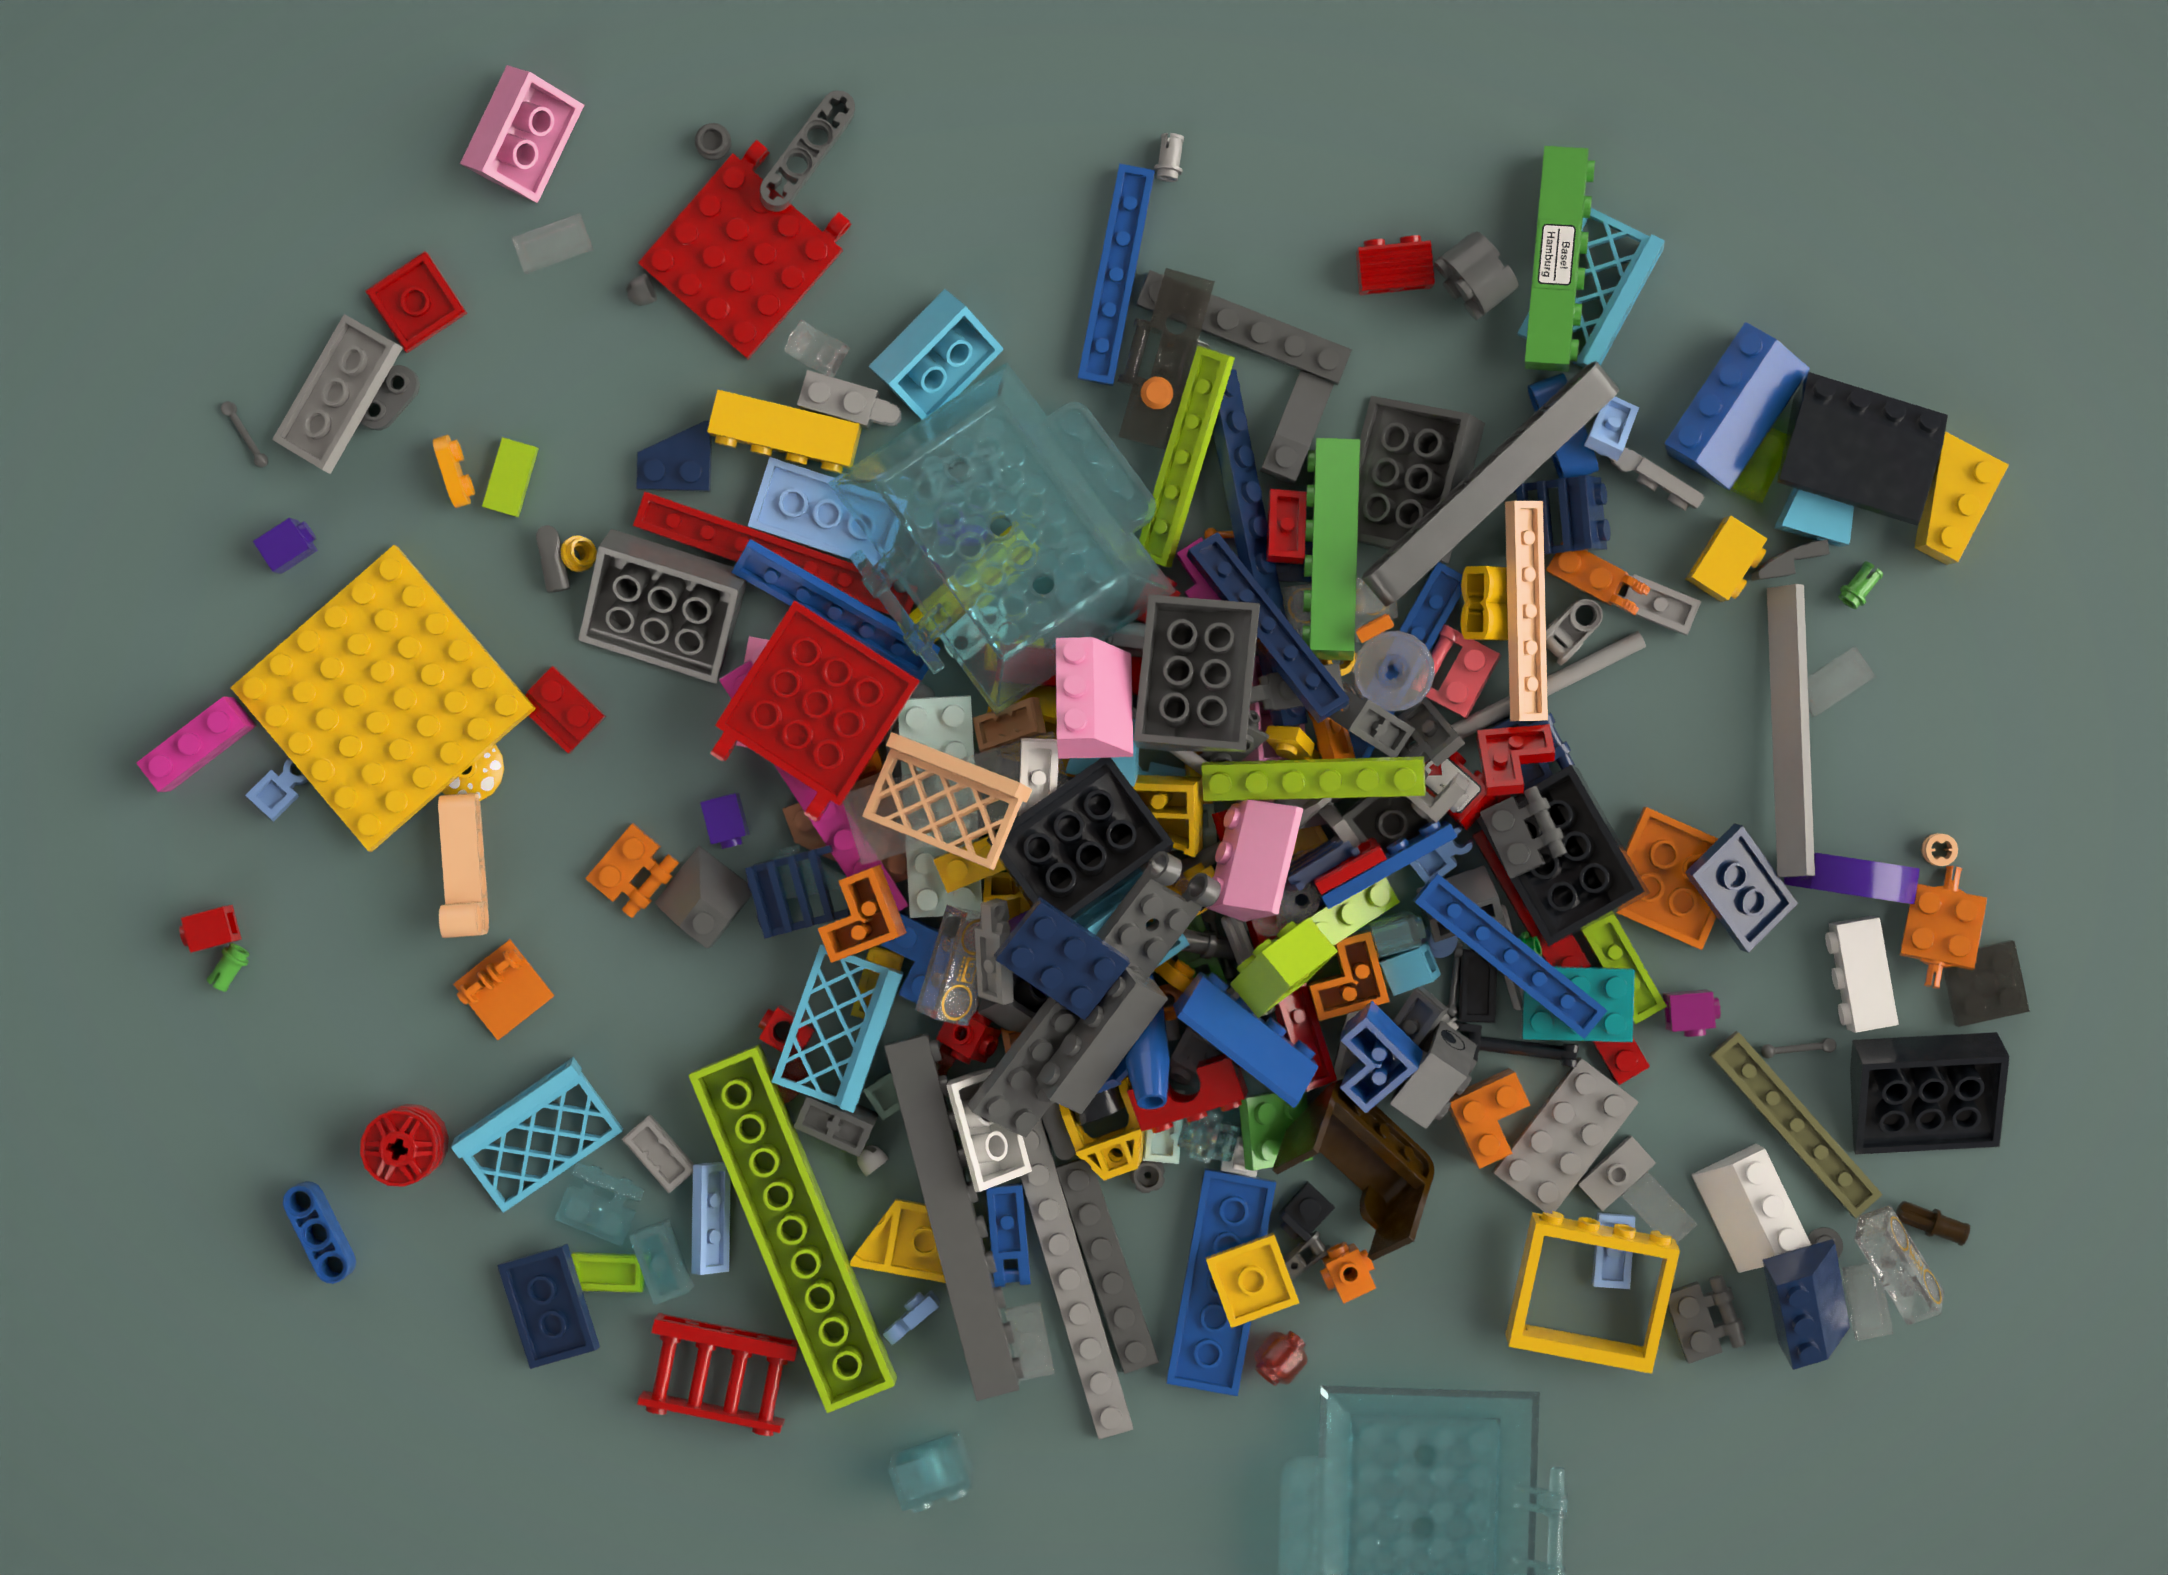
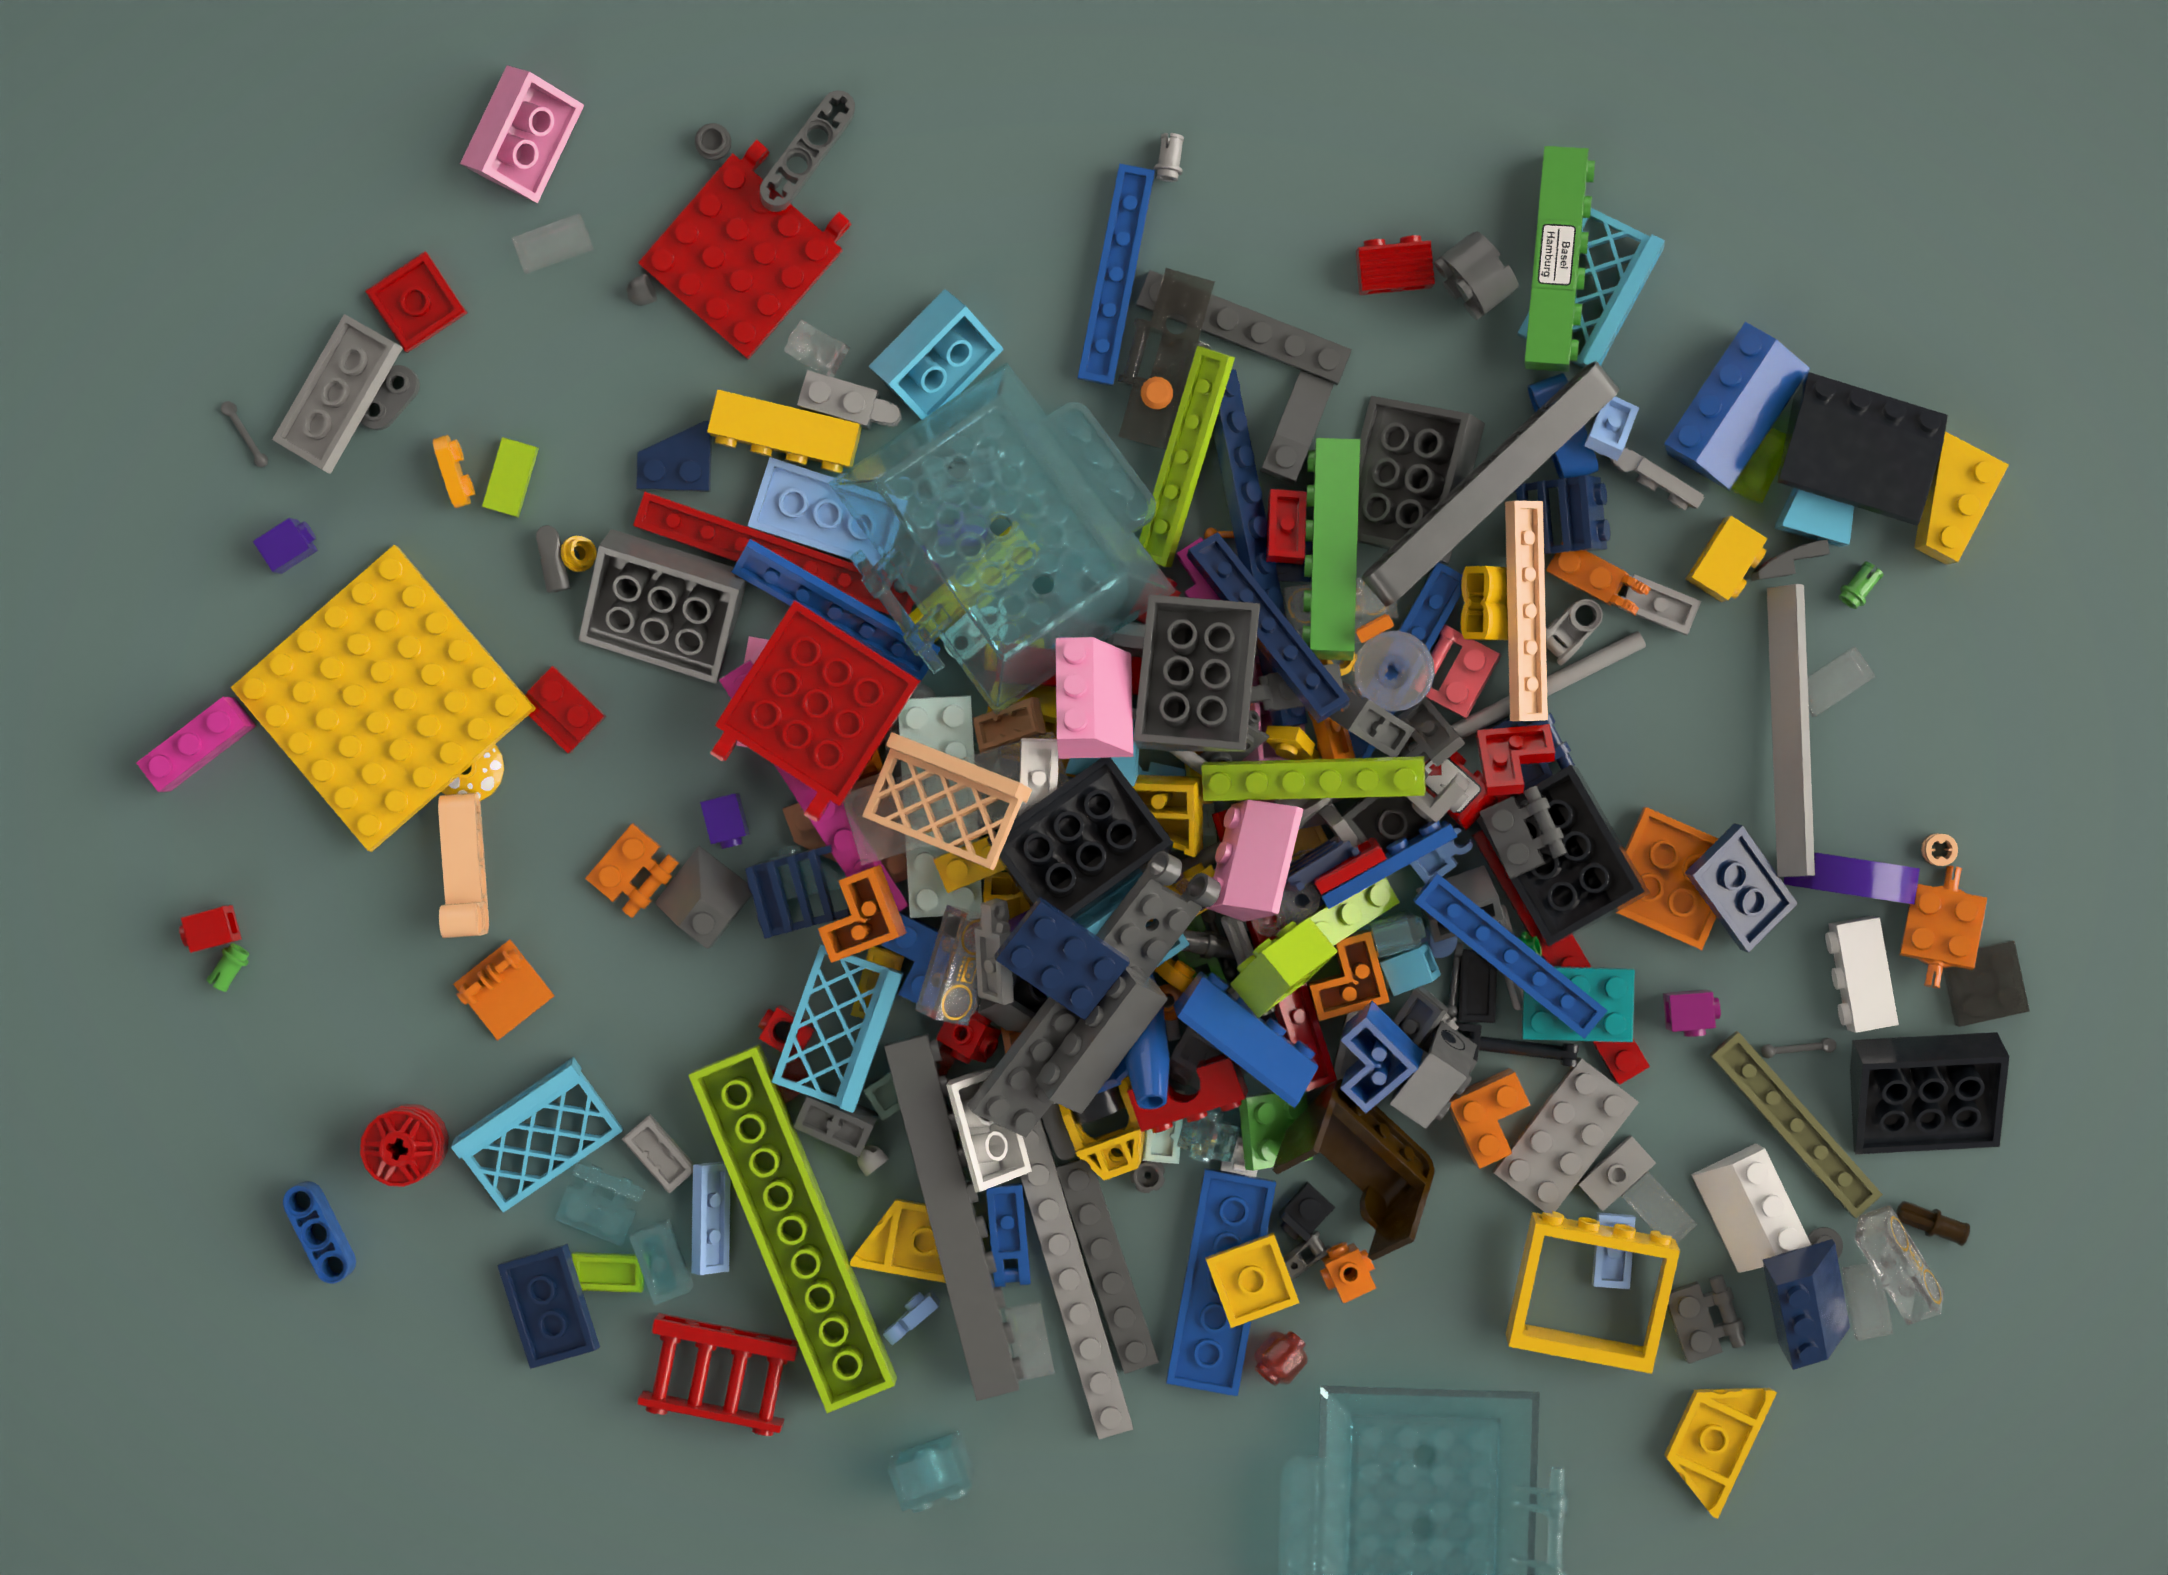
medium blue plate [245,758,309,822] -> none
lime plate [1581,914,1667,1025] -> none
none -> yellow wing [1664,1388,1777,1519]

